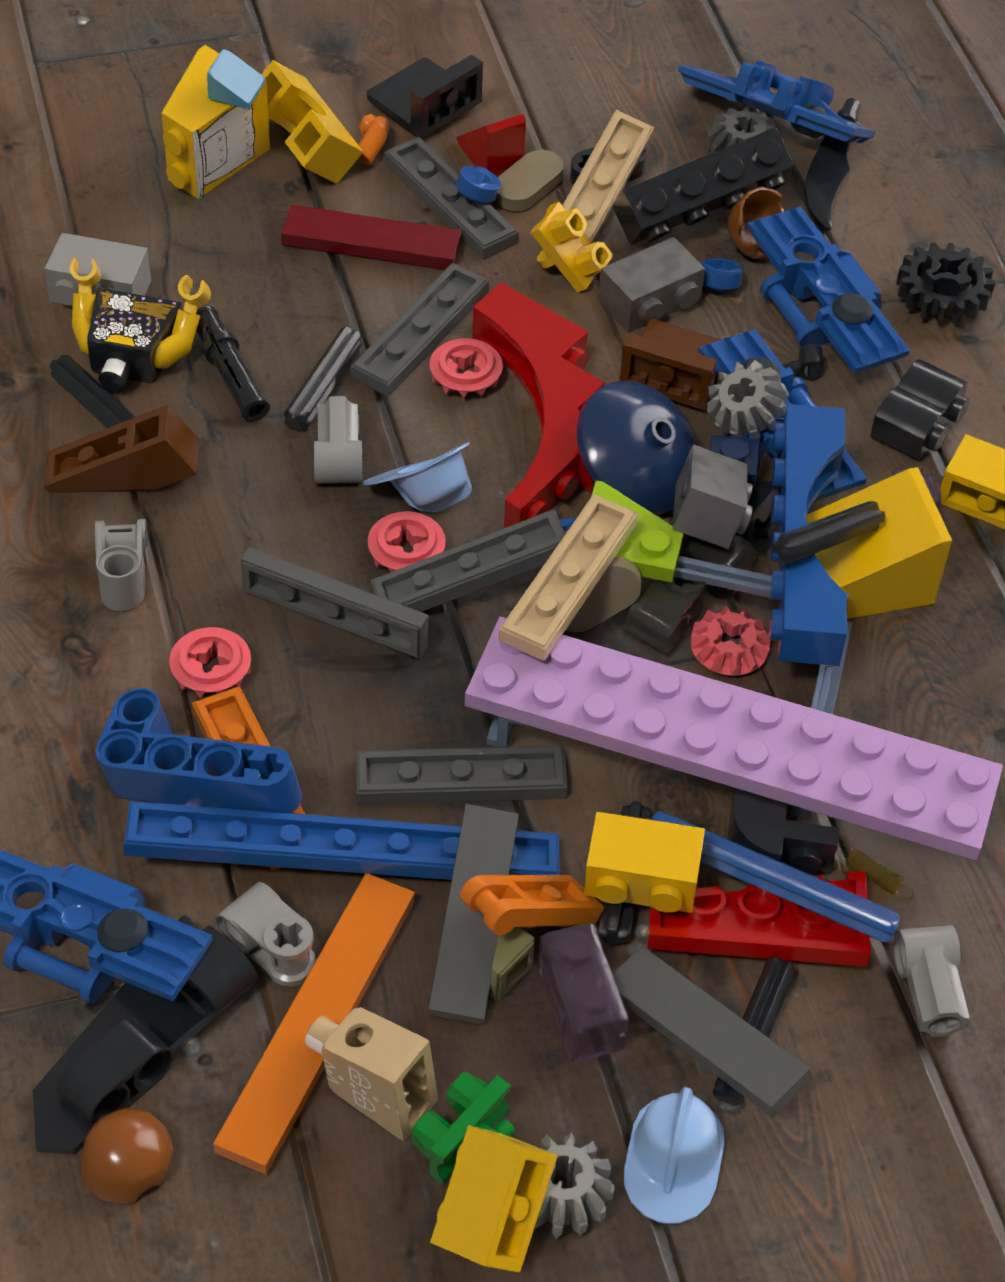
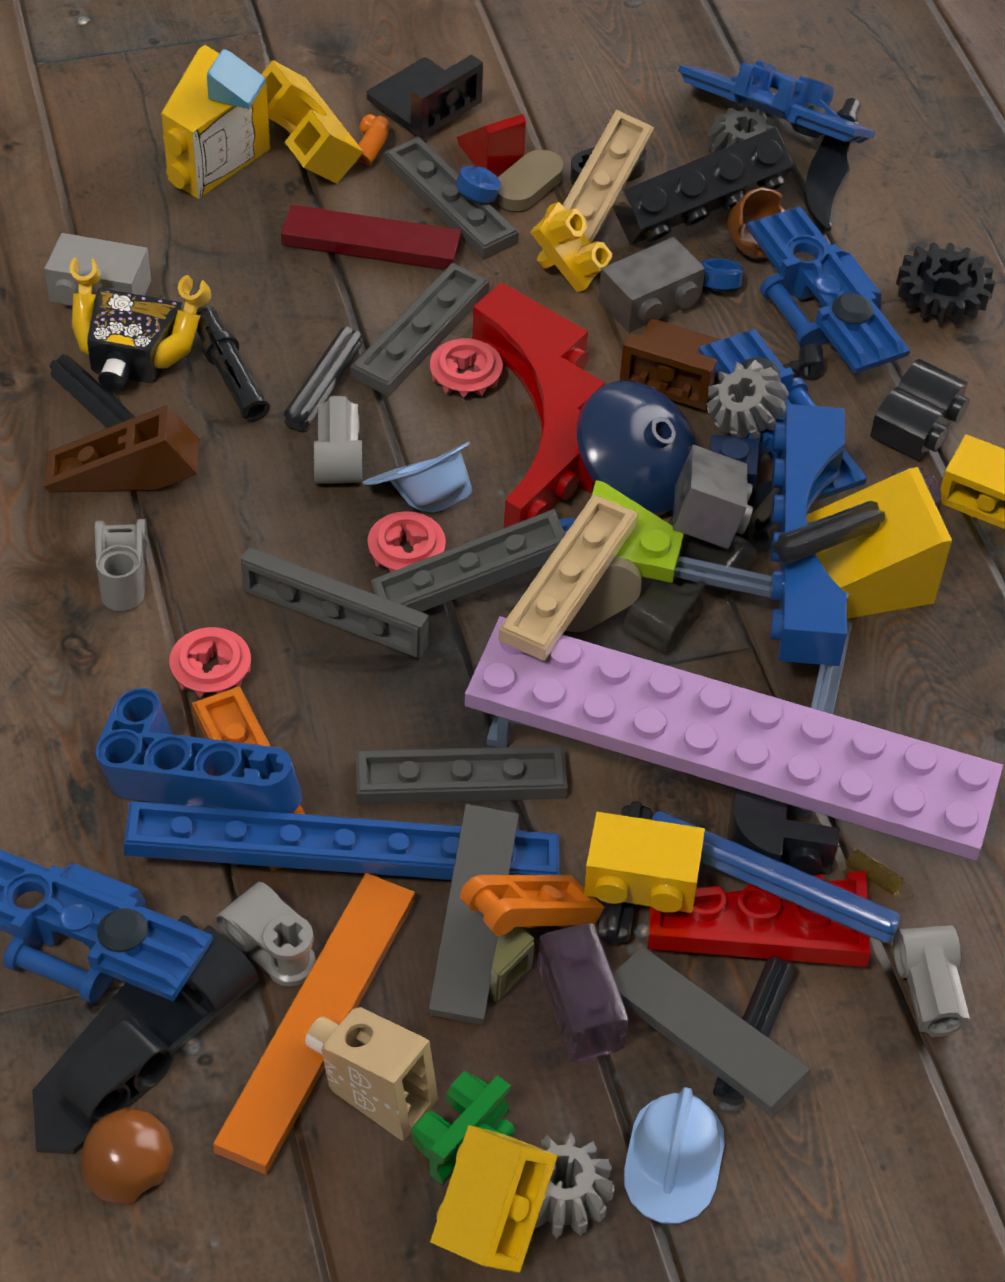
coral gear [690,605,771,676] -> none

